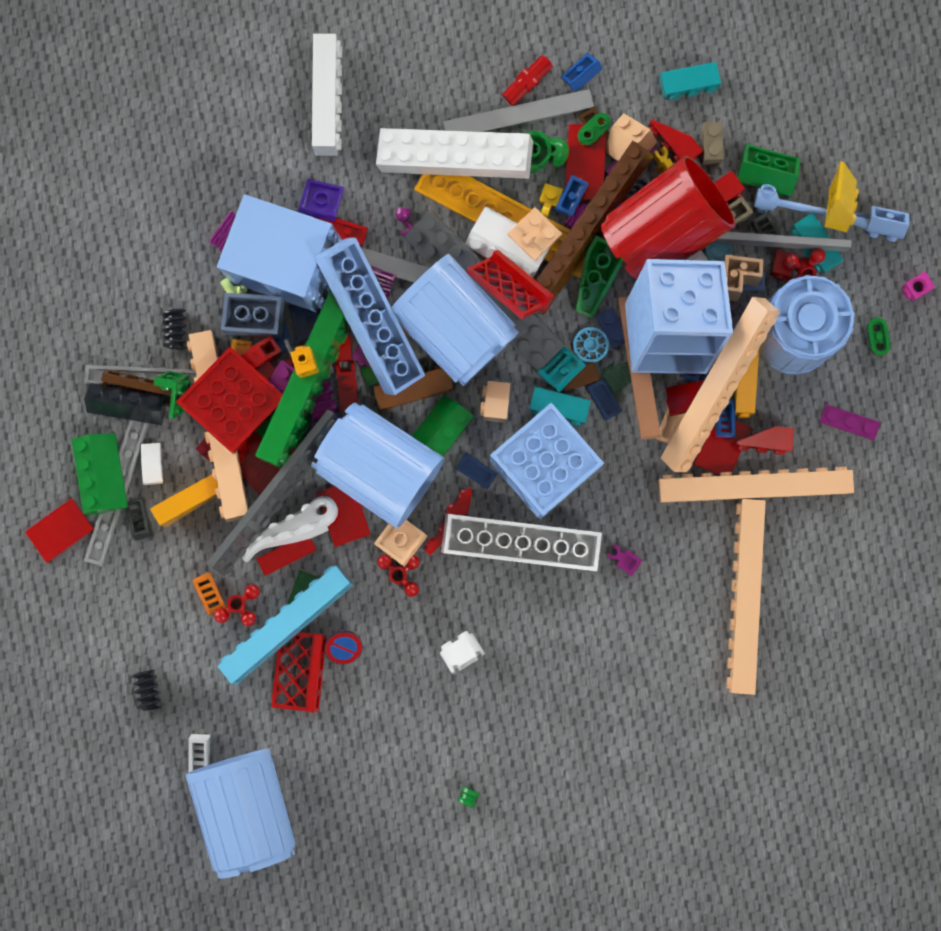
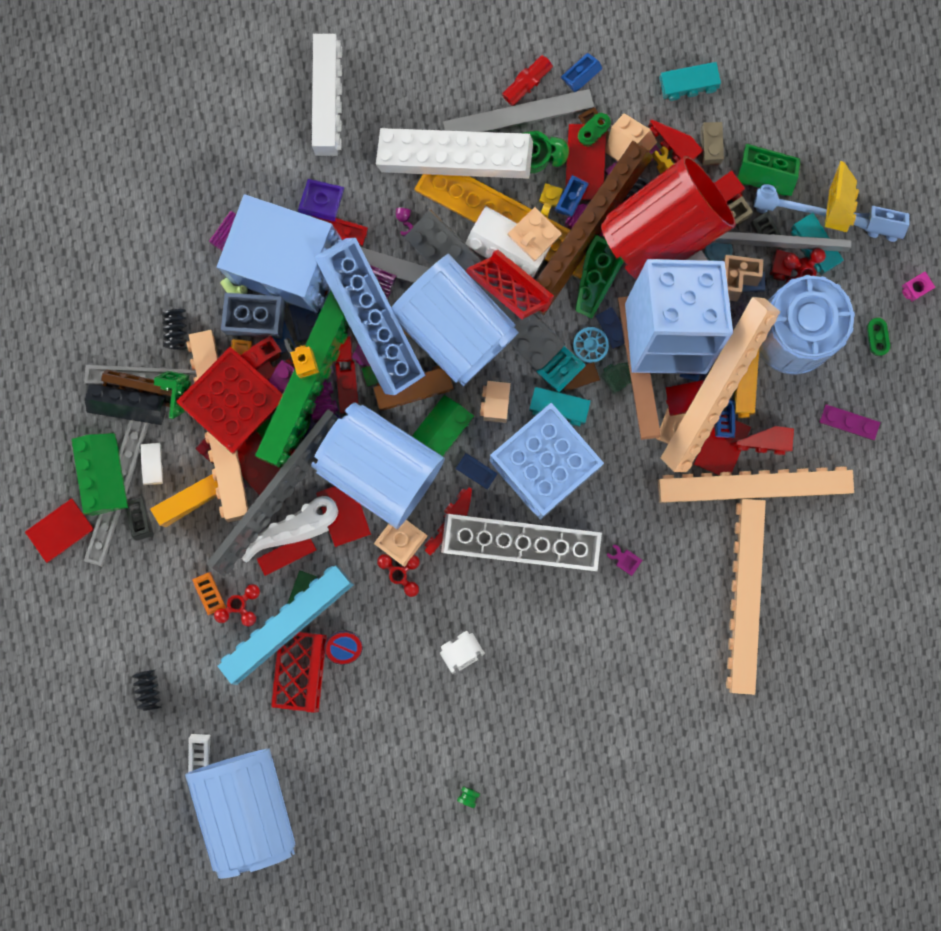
dark blue tile [587,378,622,421] -> none

